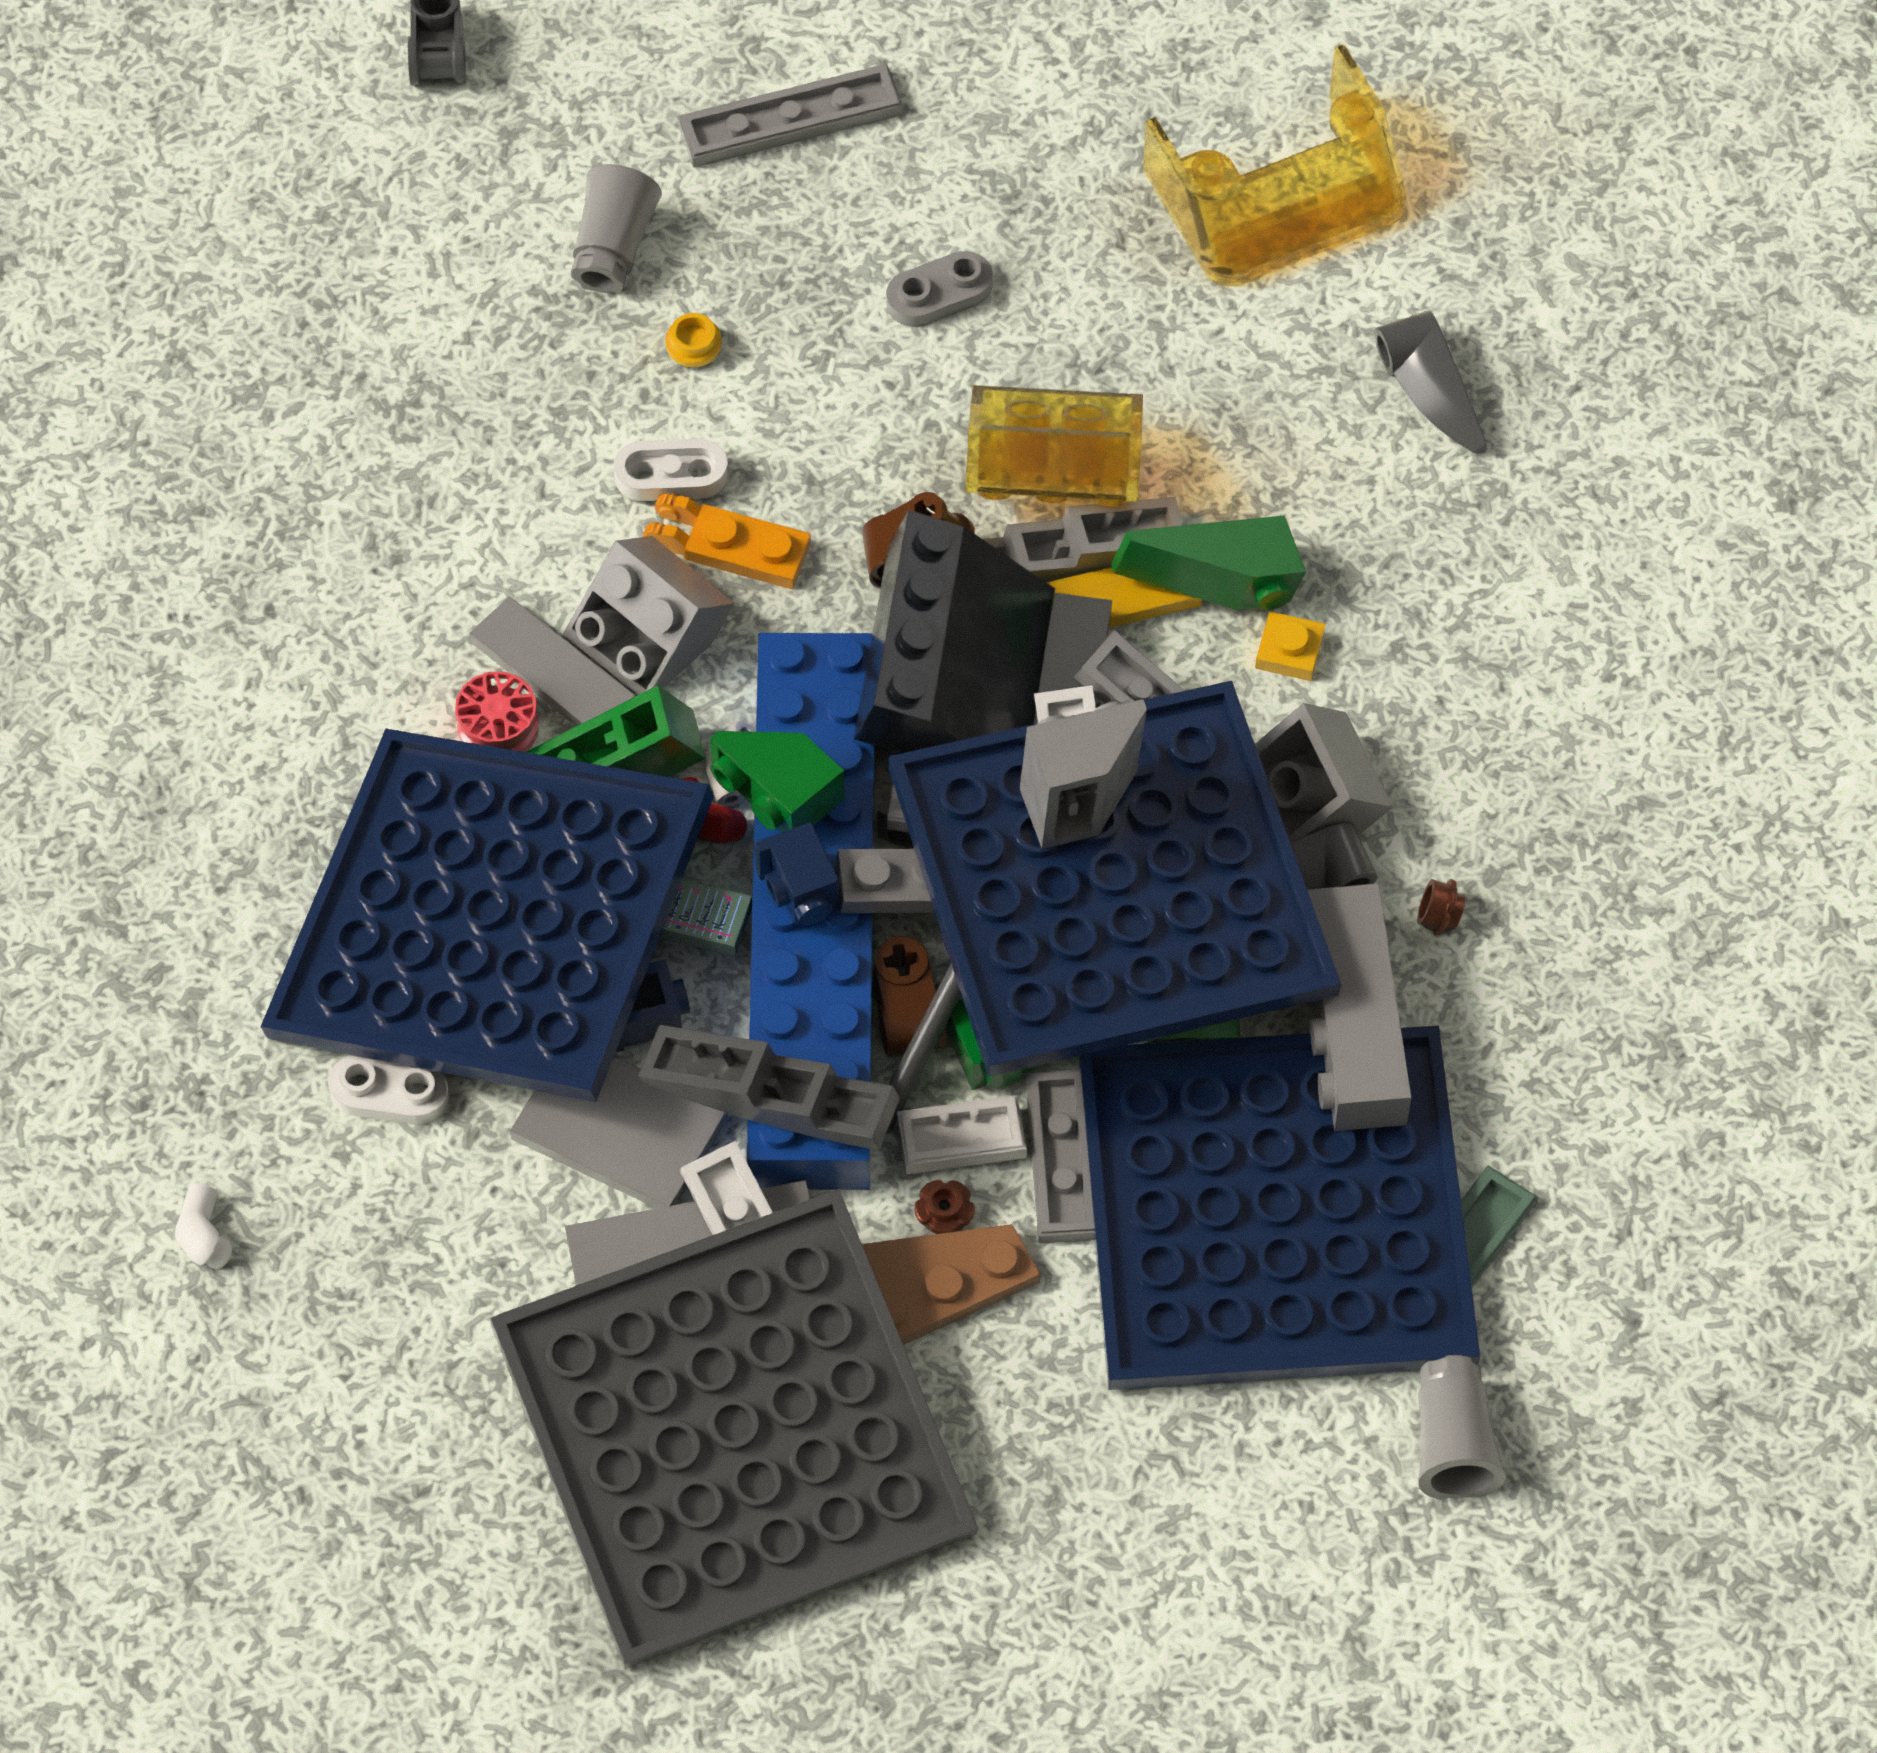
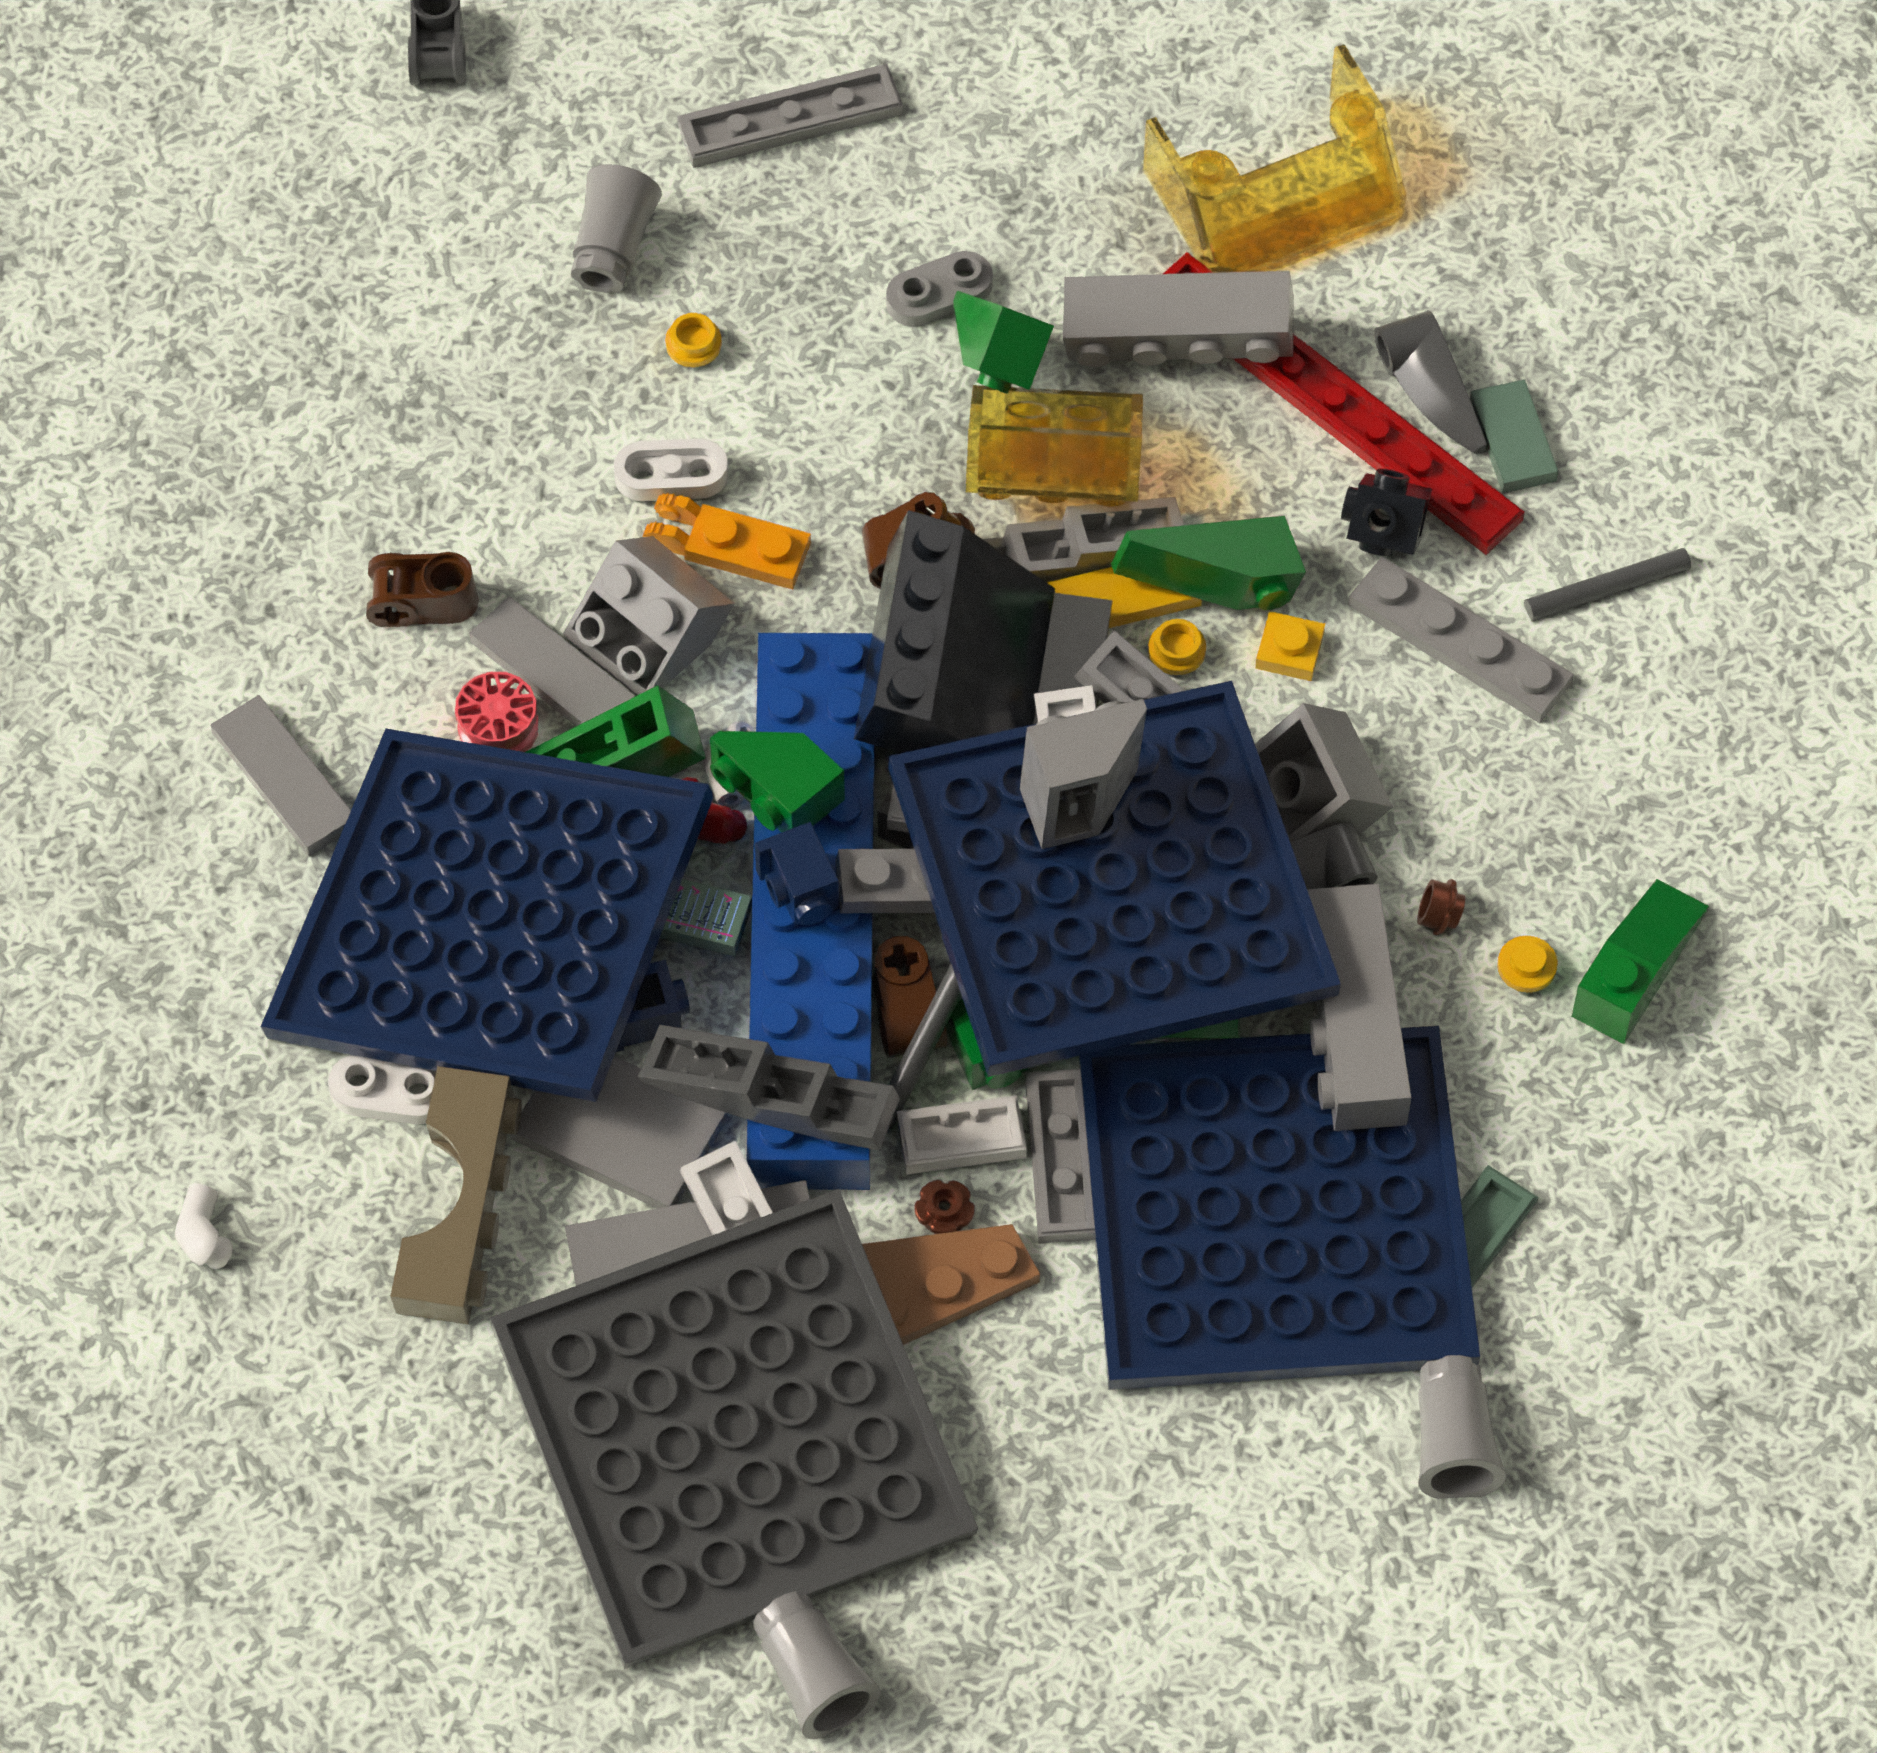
none -> light grey tile [210,695,351,857]
none -> reddish brown piece [366,552,479,627]
none -> dark tan arch [390,1066,522,1325]
none -> light grey plant [753,1591,881,1739]
none -> green slope [953,291,1054,394]
none -> light grey brick [1063,271,1294,367]
none -> yellow plate [1148,619,1206,675]
none -> red tile [1163,252,1525,555]
none -> black brick [1341,469,1433,556]
none -> light grey plate [1348,556,1574,724]
none -> sand green tile [1470,379,1558,493]
none -> yellow plate [1497,936,1558,993]
none -> dark grey bar [1524,548,1691,621]
none -> green slope [1571,879,1709,1044]

